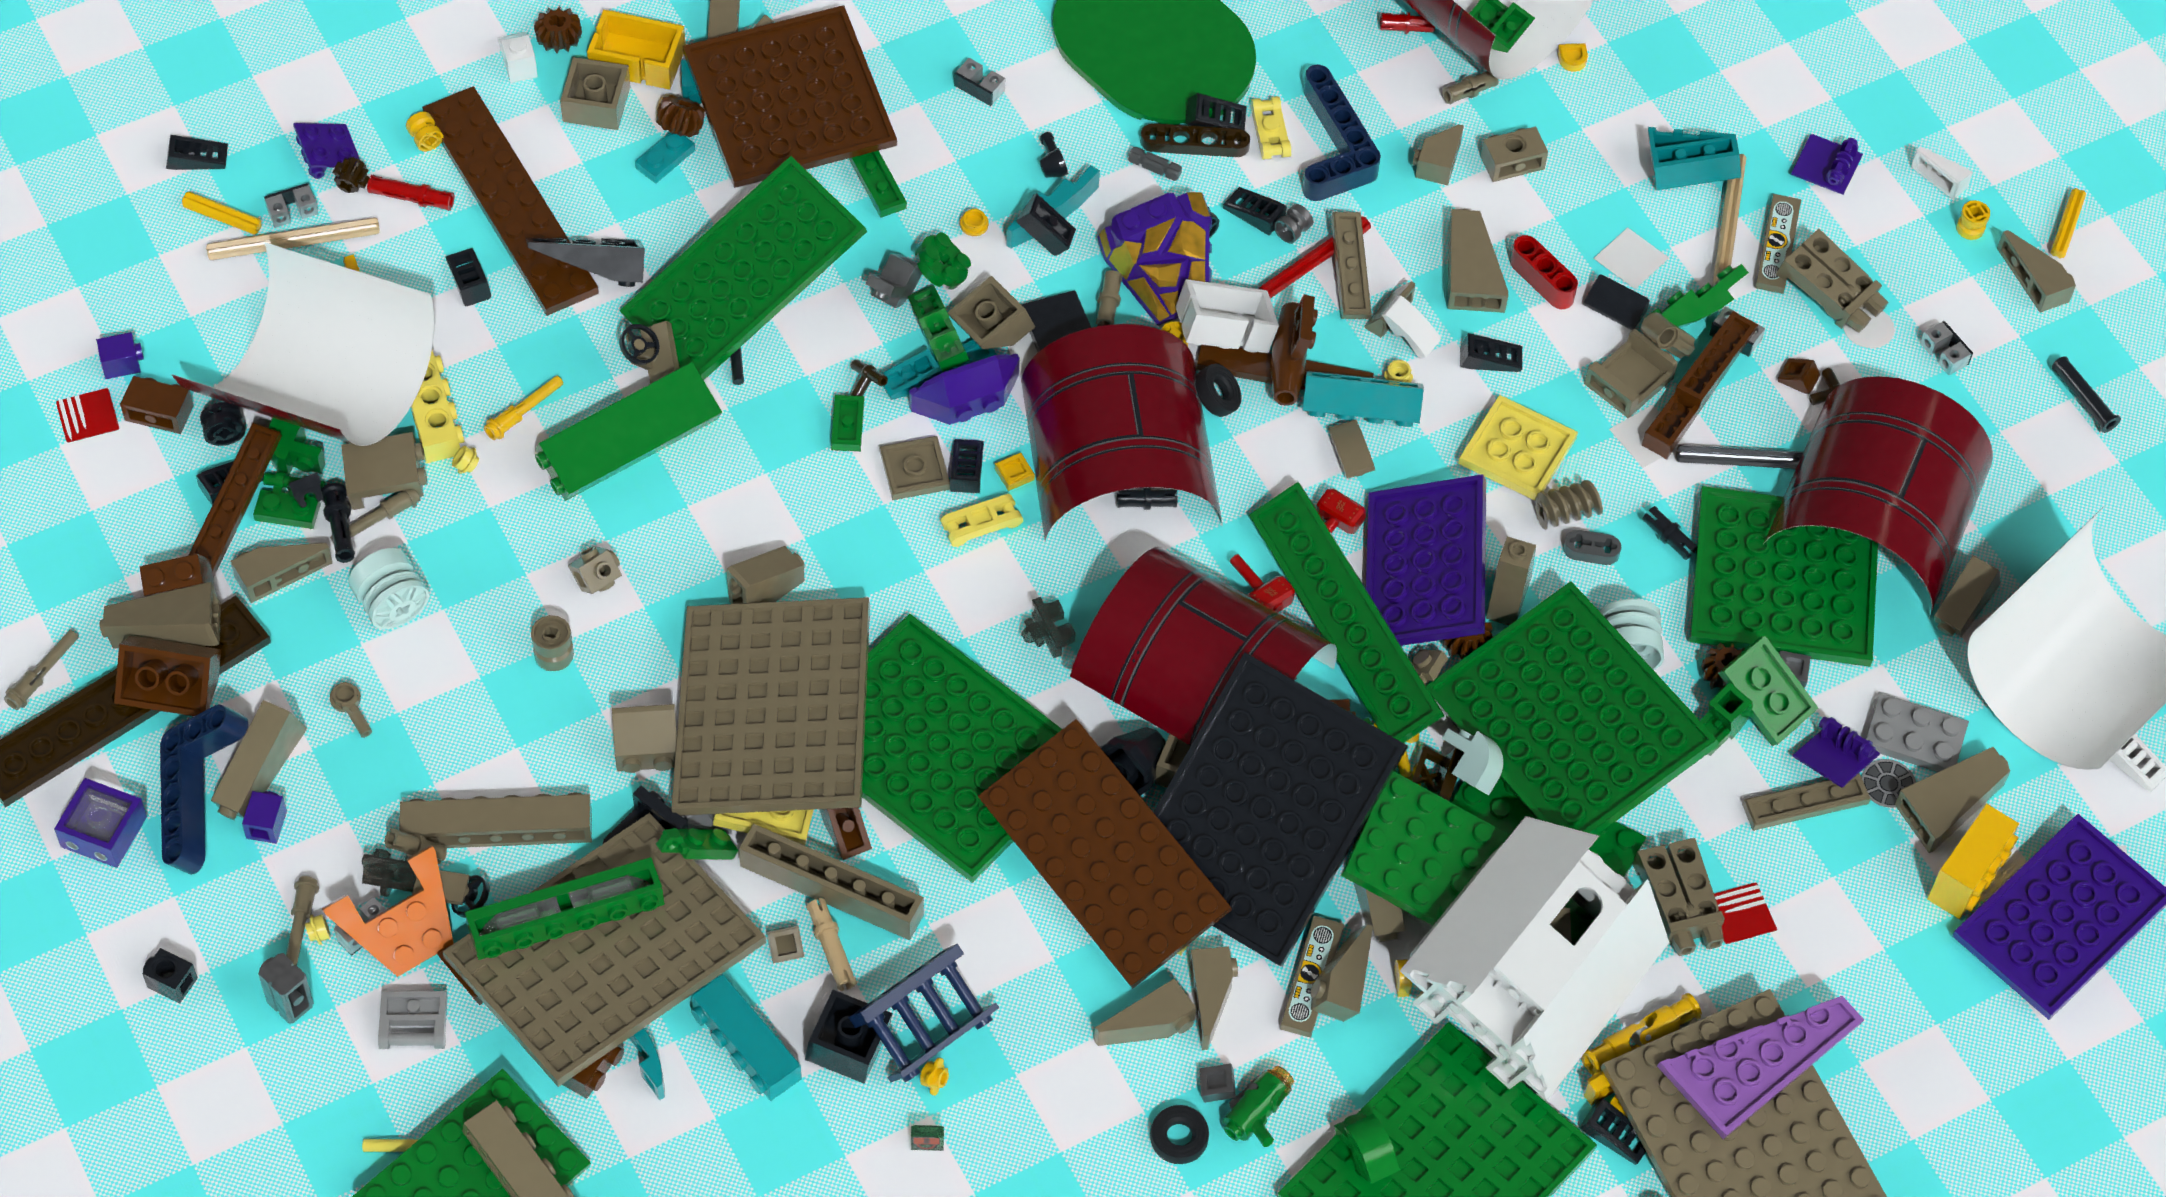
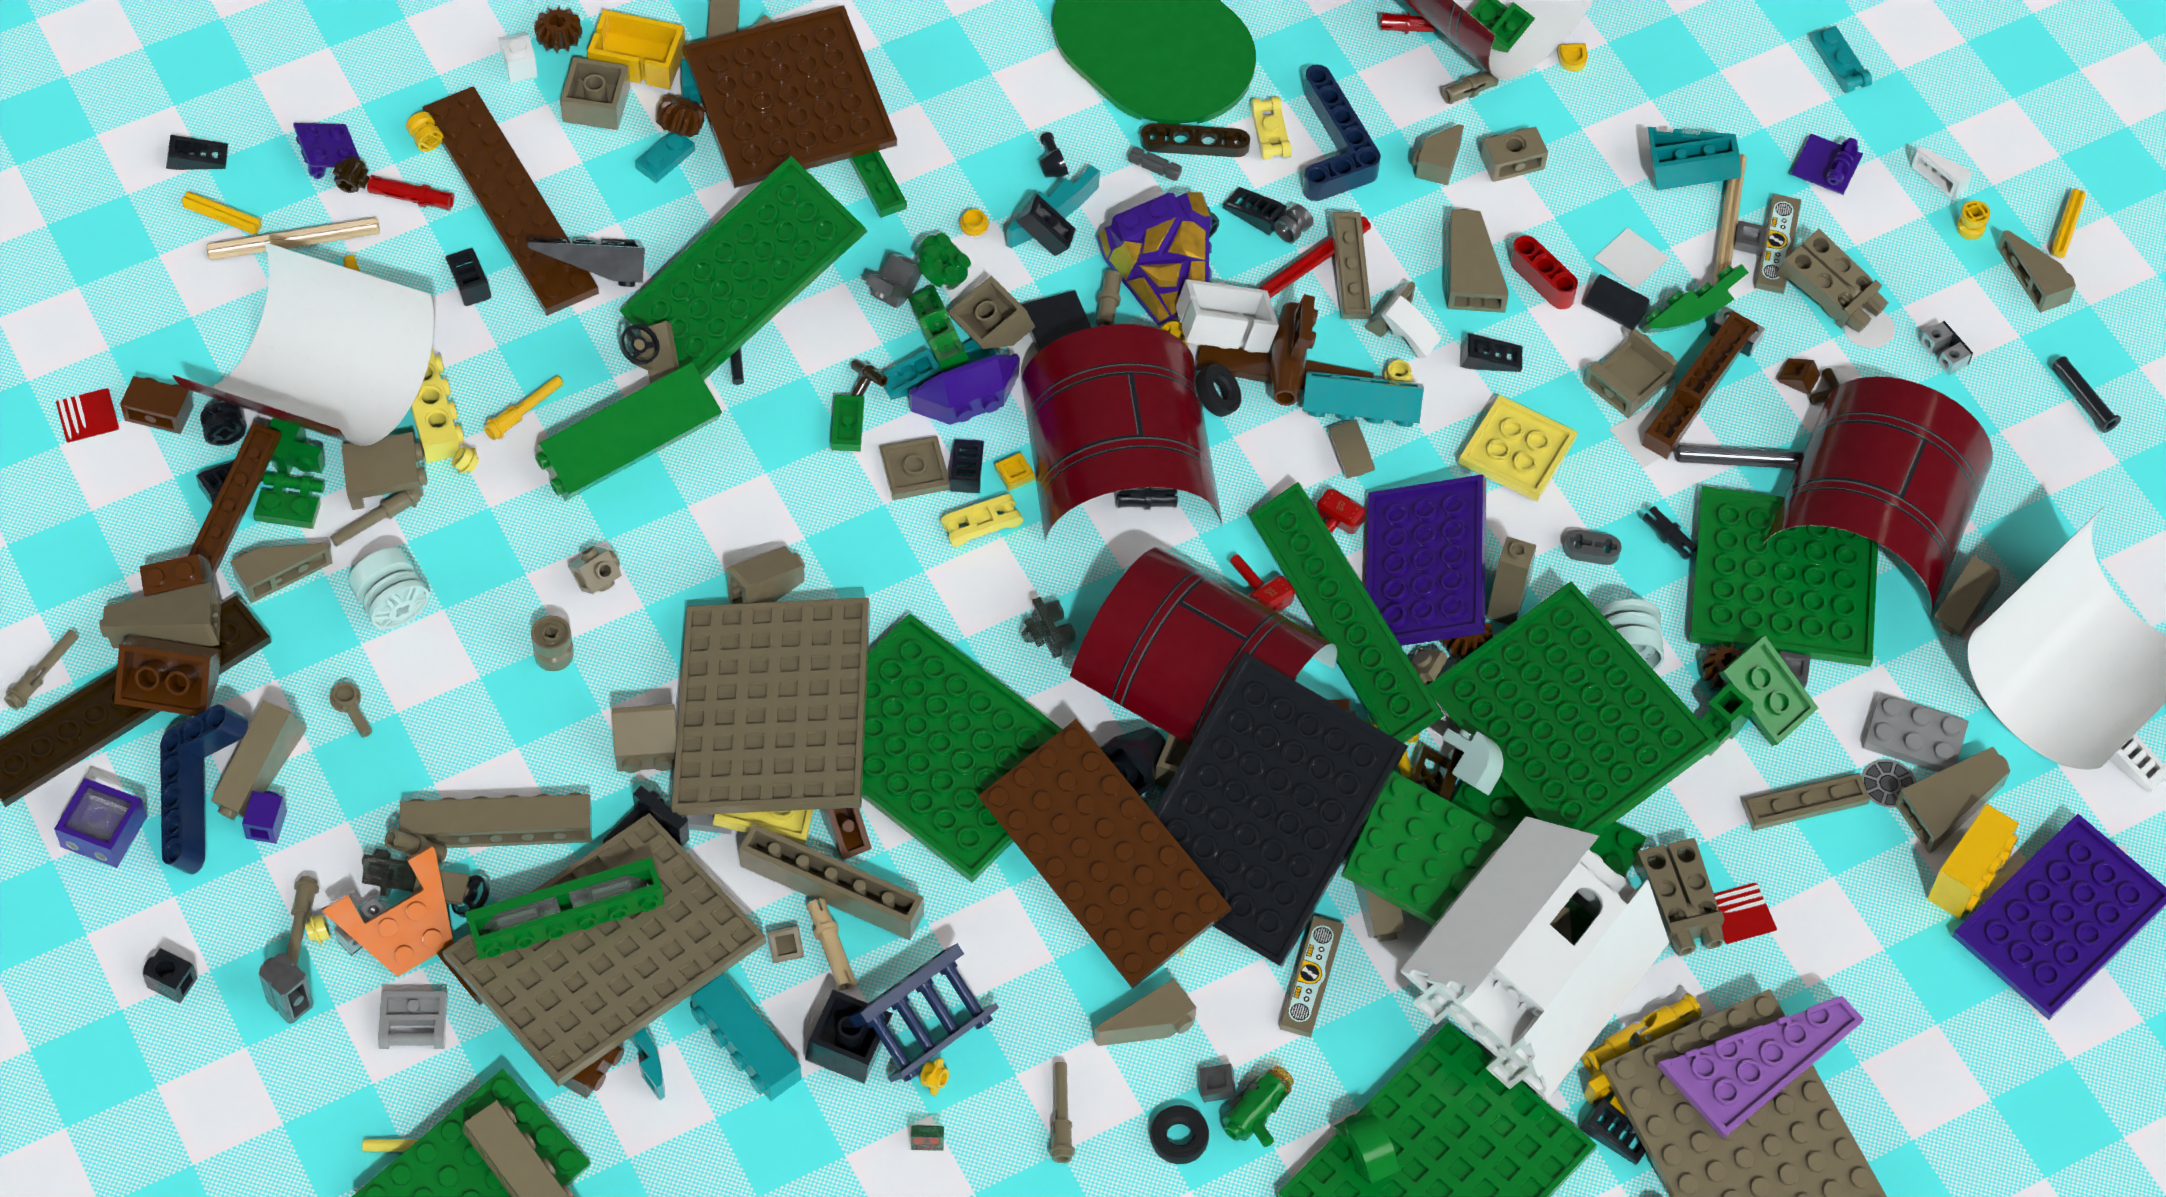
dark purple brick [96,332,144,379] -> none
flat silver piece [264,183,318,228] -> none
black tile [286,472,323,508] -> none
black pin [321,483,355,563] -> none
green hinge [656,828,739,860] -> none
piece [954,58,1006,106] -> none
black slope [1185,93,1247,131] -> none
dark tan slope [1189,946,1238,1050] -> none
dark tan slope [1311,924,1373,1022] -> none
yellow tile [1394,959,1412,997] -> none
dark tan piece [1535,480,1603,530] -> none
dark tan piece [1641,312,1695,359] -> none
dark purple hinge [1793,716,1880,788] -> none
none -> dark tan pin [1049,1062,1075,1163]
none -> flat silver plate [1734,221,1767,256]
none -> teal plate [1810,26,1872,93]

